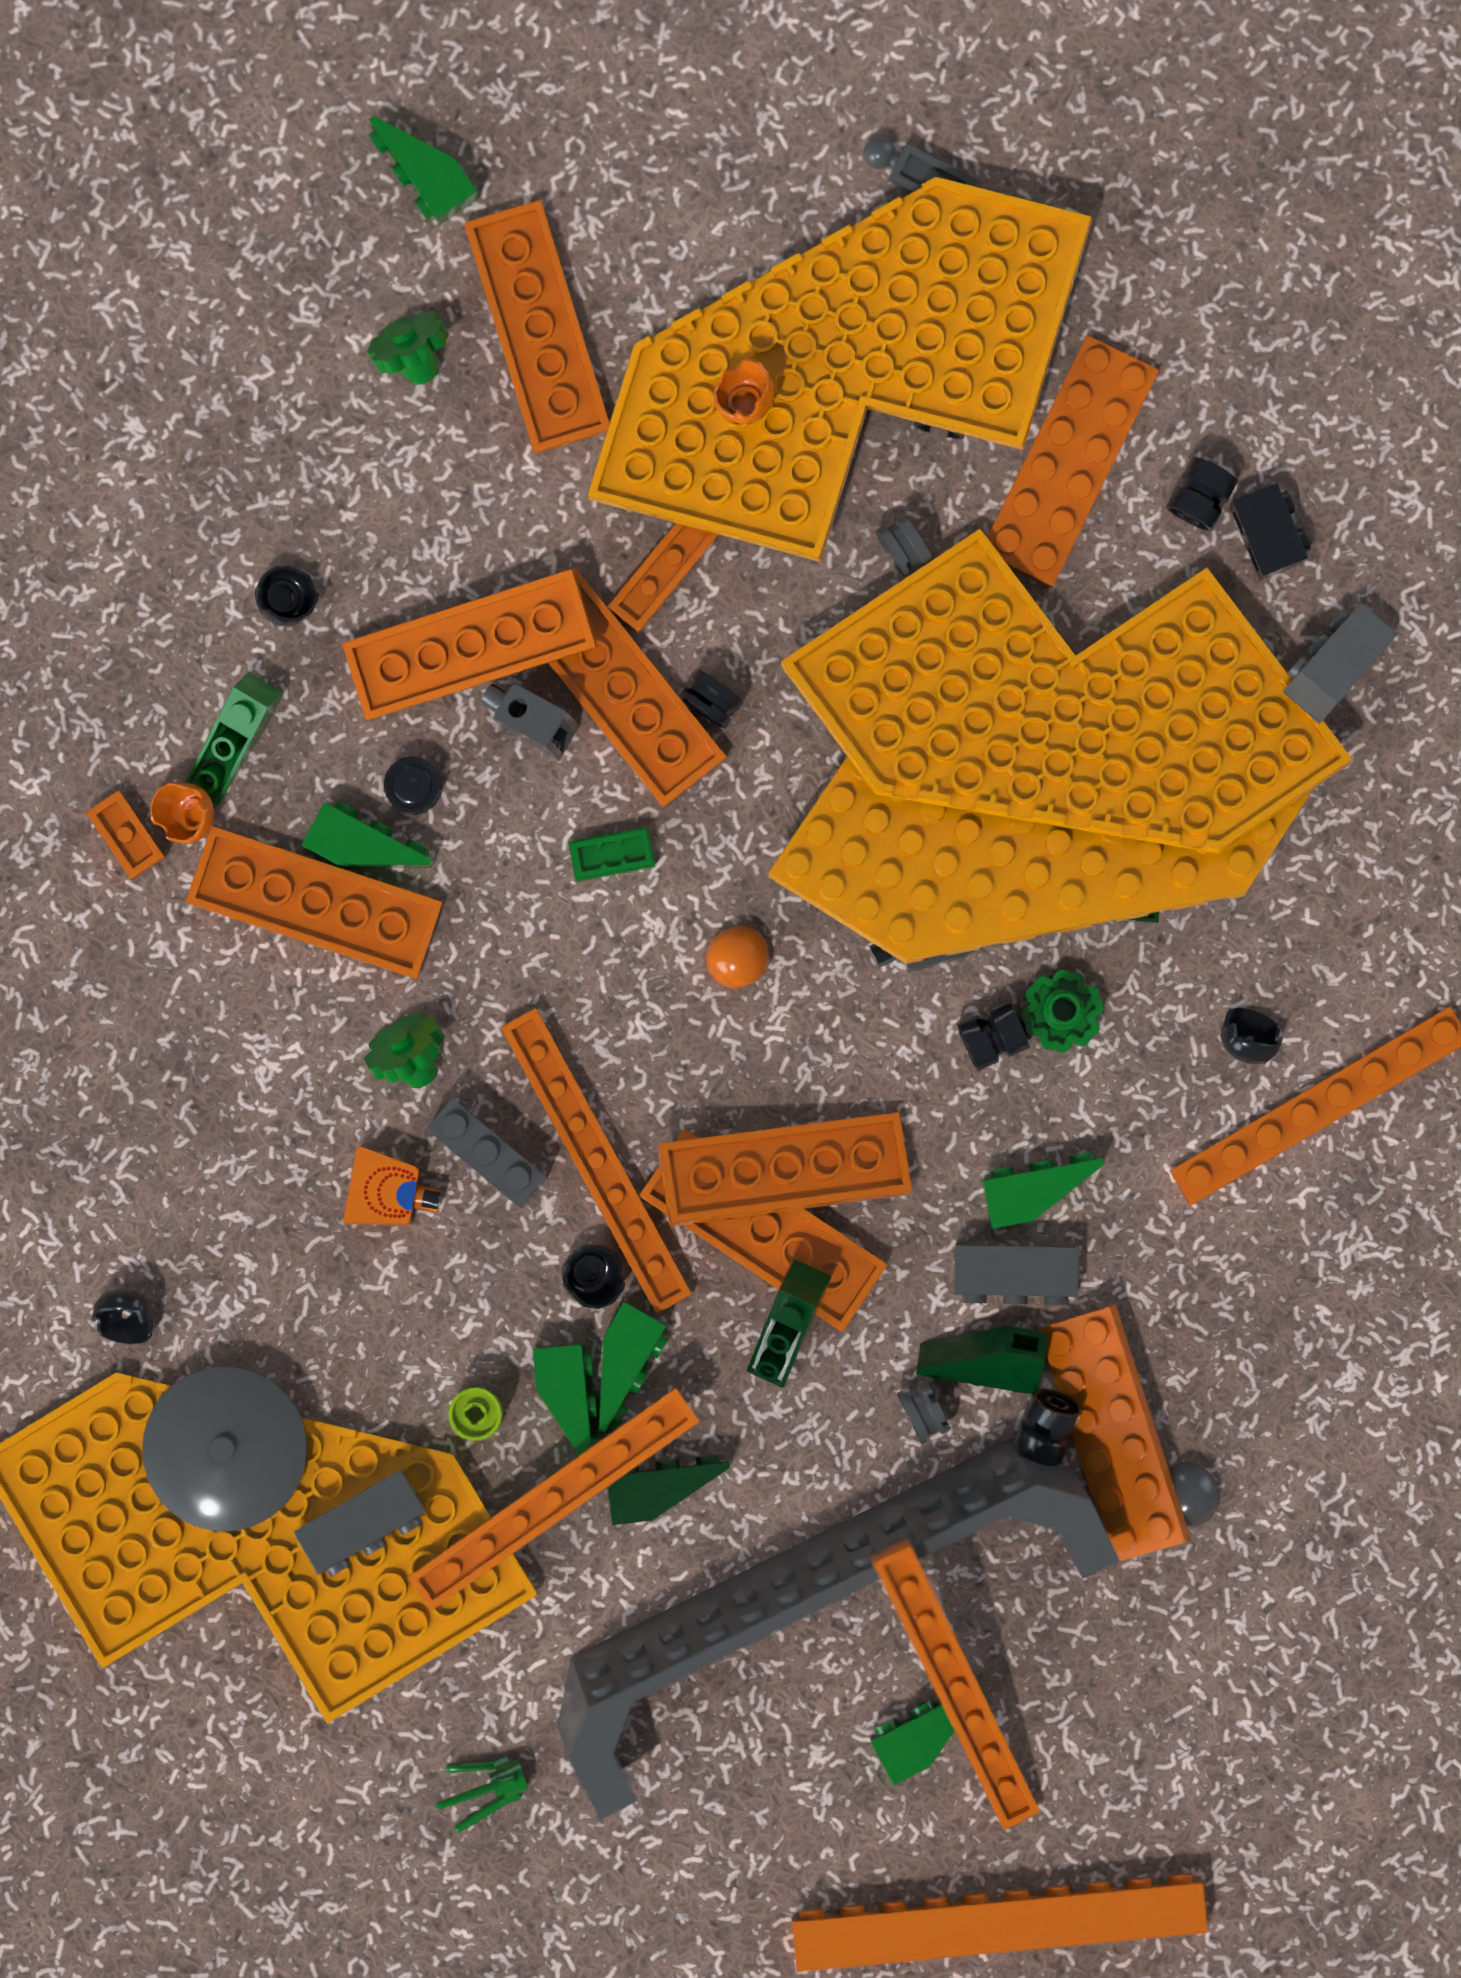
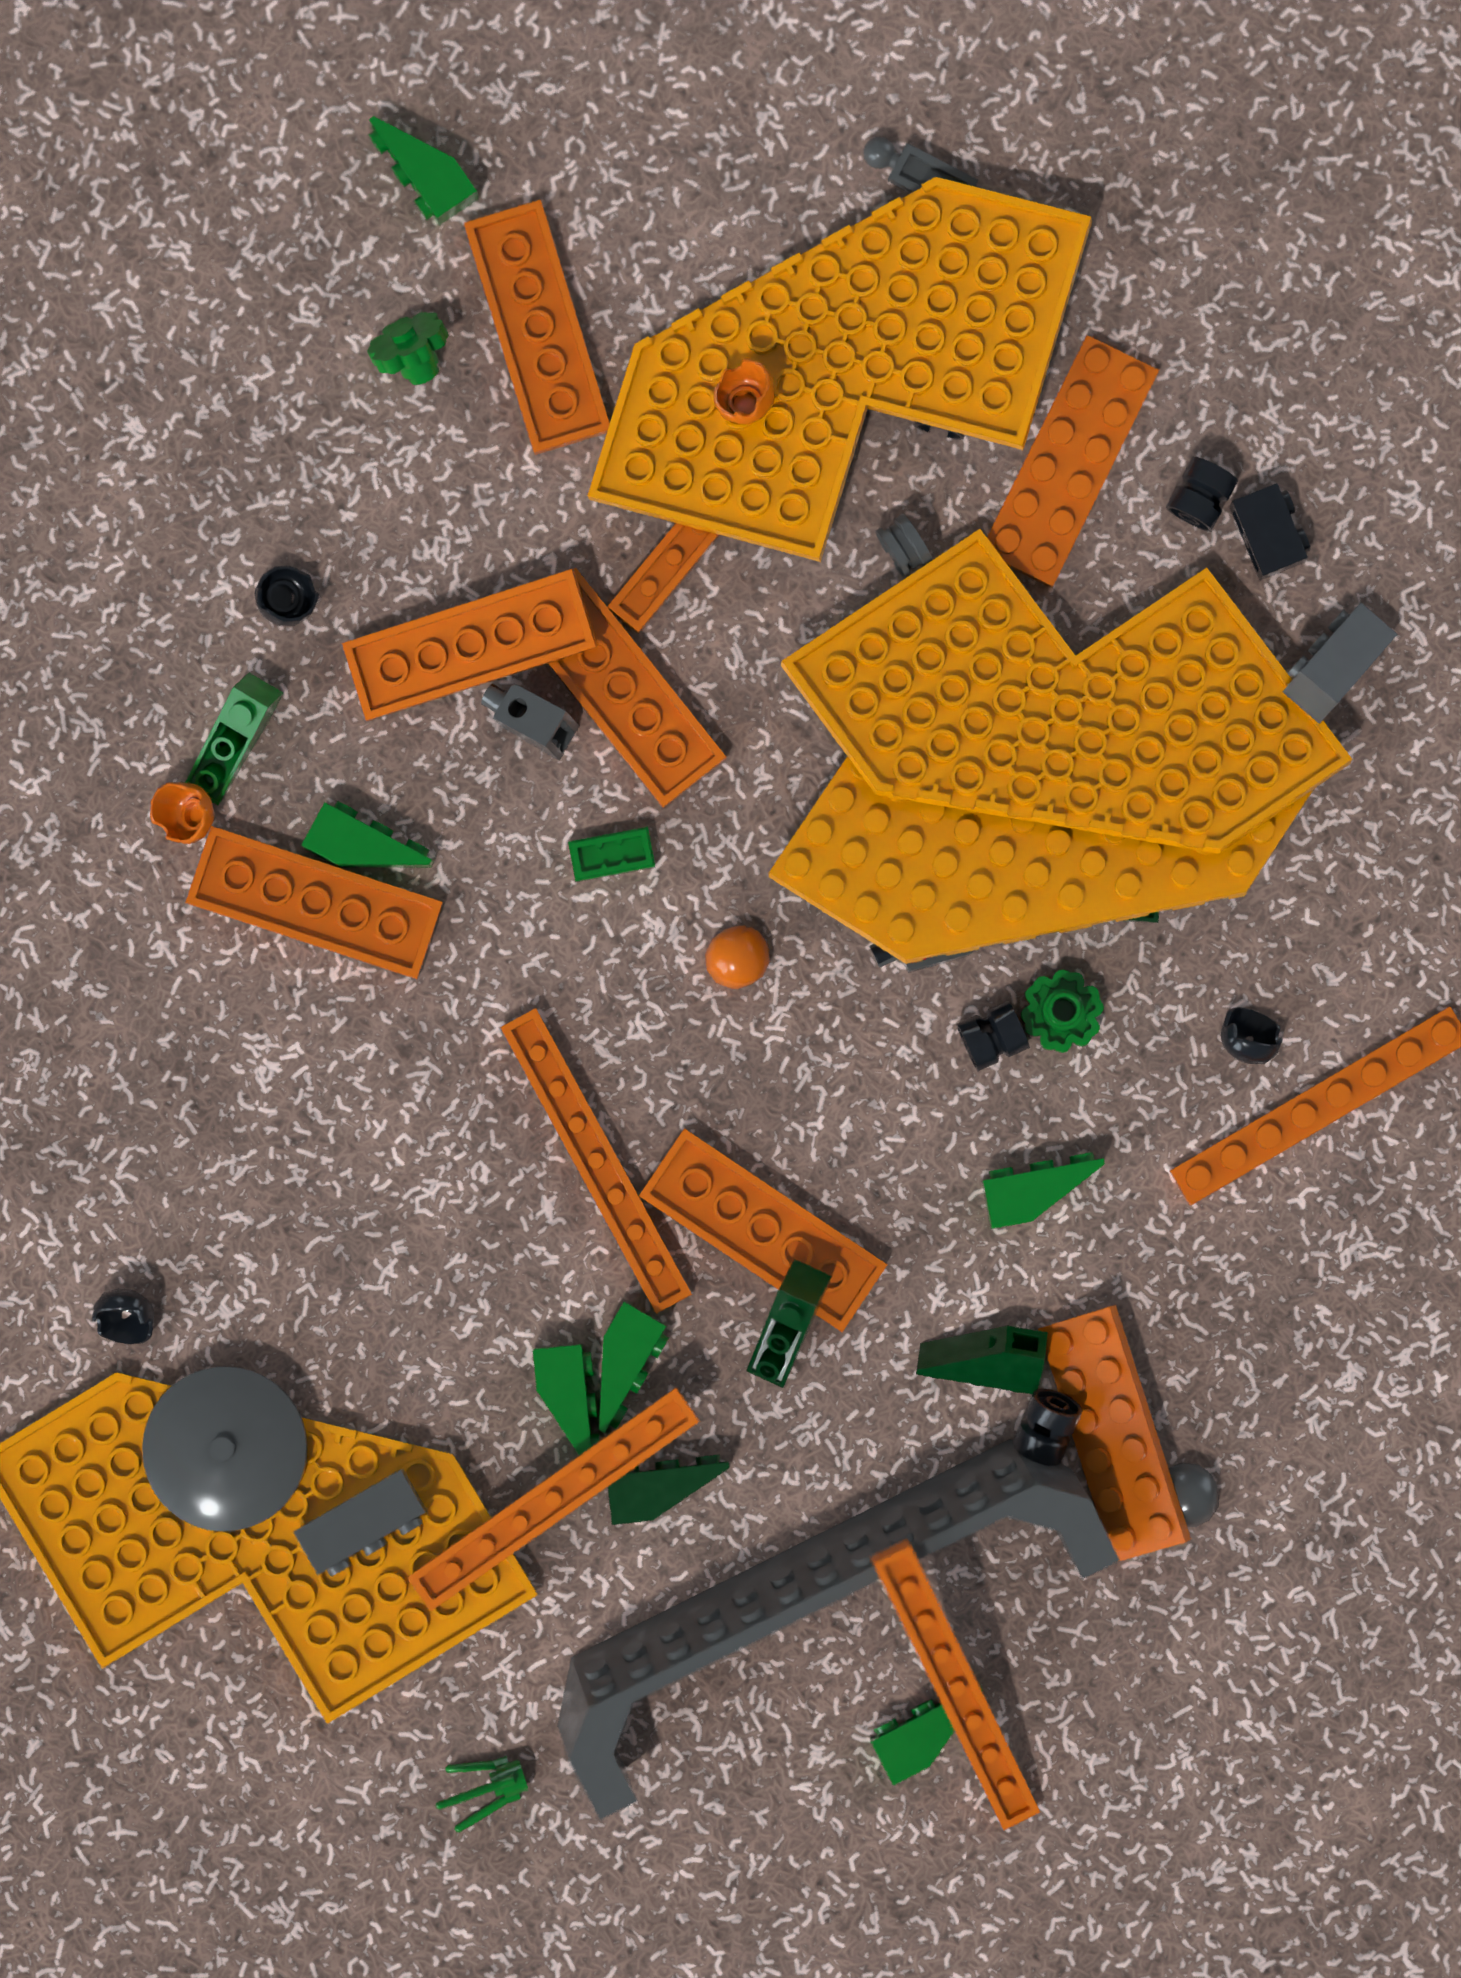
orange plate [85,790,166,881] -> none
orange torso [343,1146,442,1225] -> none
green plant [364,1013,445,1088] -> none
black wheel [383,756,442,816] -> none
dark grey brick [426,1098,548,1209] -> none
lime wheel [448,1387,504,1441] -> none
black hair [561,1243,625,1309] -> none
orange plate [657,1112,912,1226] -> none
black wheel [679,669,744,729] -> none
orange brick [792,1873,1208,1972] -> none
dark grey wheel [896,1379,951,1444] -> none
dark grey brick [954,1245,1079,1305] -> none

